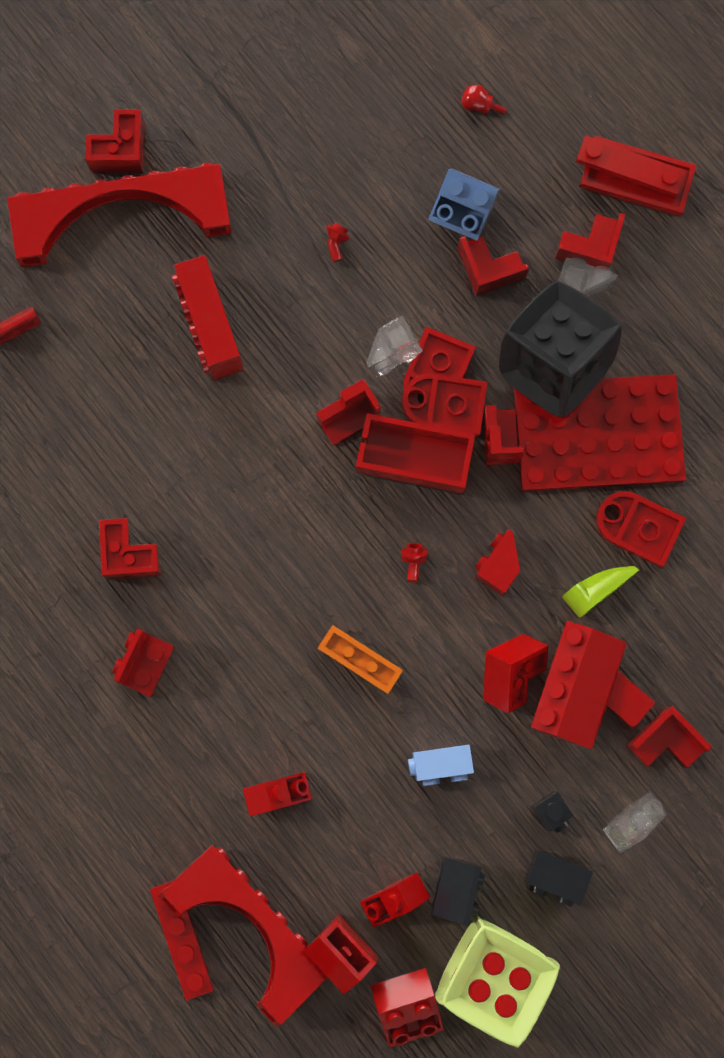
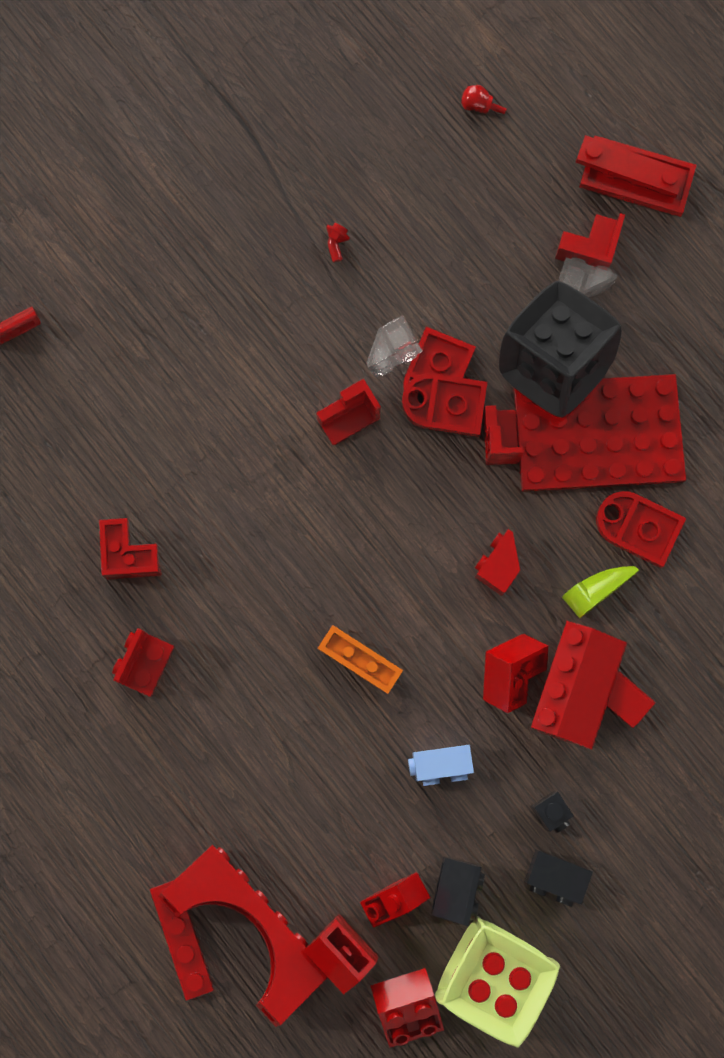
red arch [7,162,232,267] -> none
red panel [85,109,145,173] -> none
red piece [172,255,243,380] -> none
red slope [243,772,312,817] -> none
red piece [356,413,475,494] -> none
red plate [401,543,428,583] -> none
medium blue slope [428,169,501,241] -> none
red panel [458,236,529,296] -> none
clear slope [603,791,667,853] -> none
red panel [627,706,712,768] -> none

